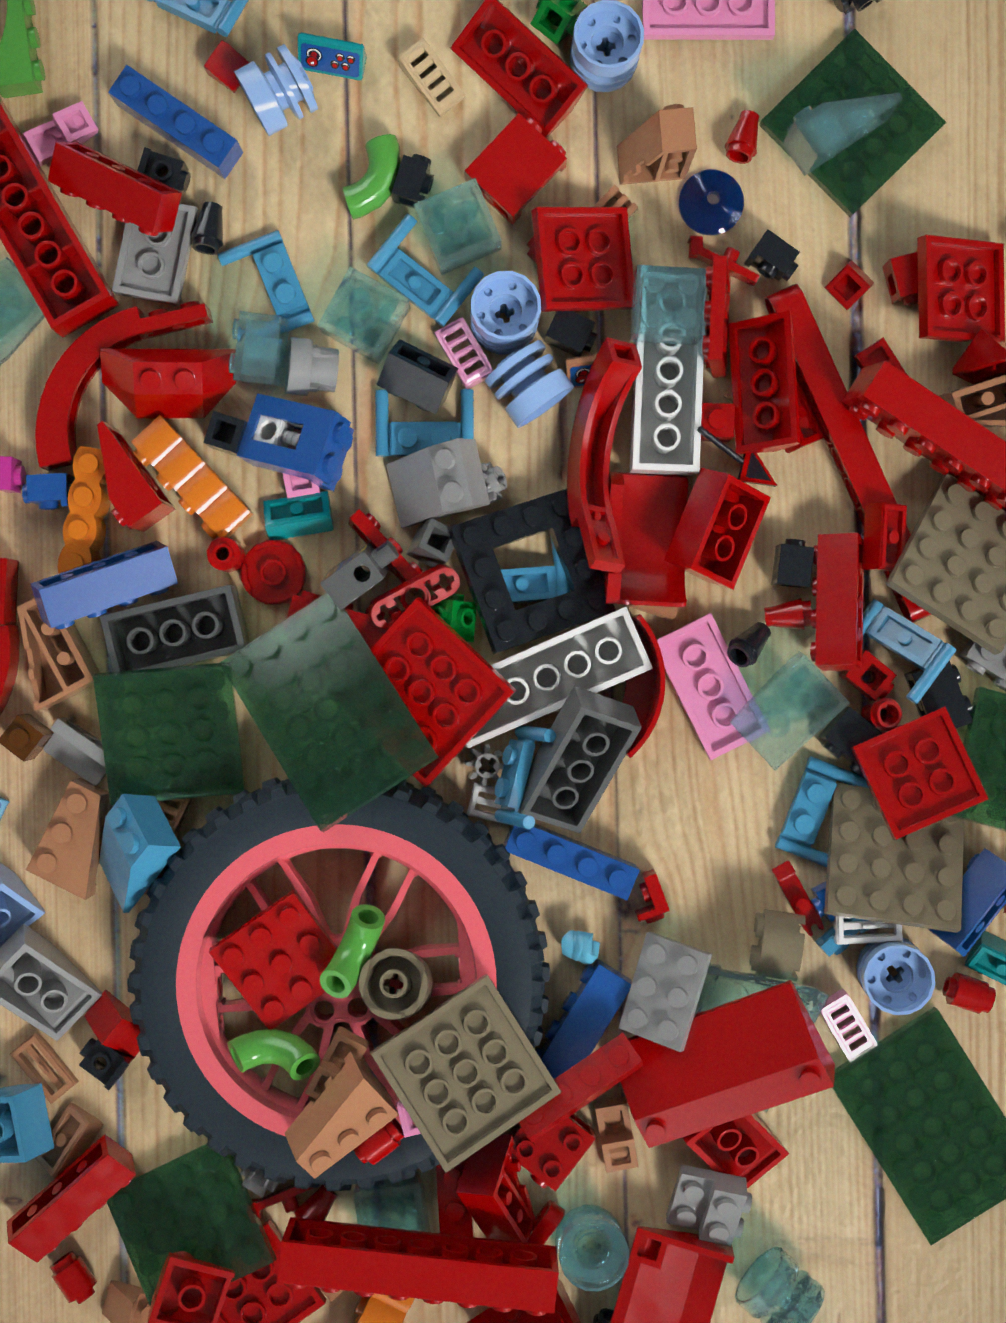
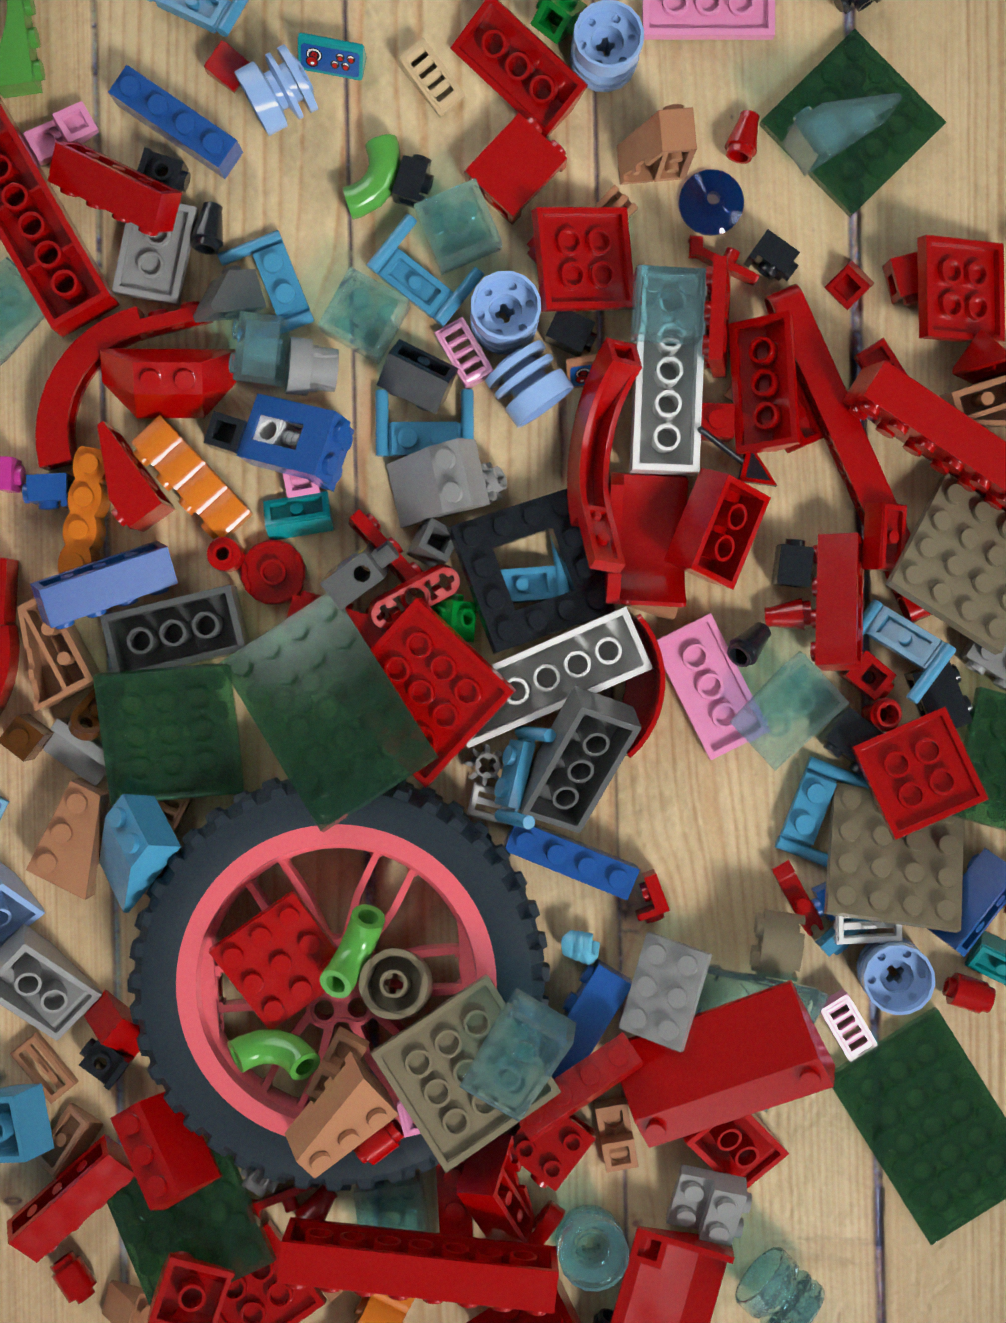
none -> reddish brown plate [68,684,124,741]
none -> red slope [110,1091,223,1211]
none -> dark grey slope [193,265,267,322]
none -> clear light blue slope [459,988,576,1122]

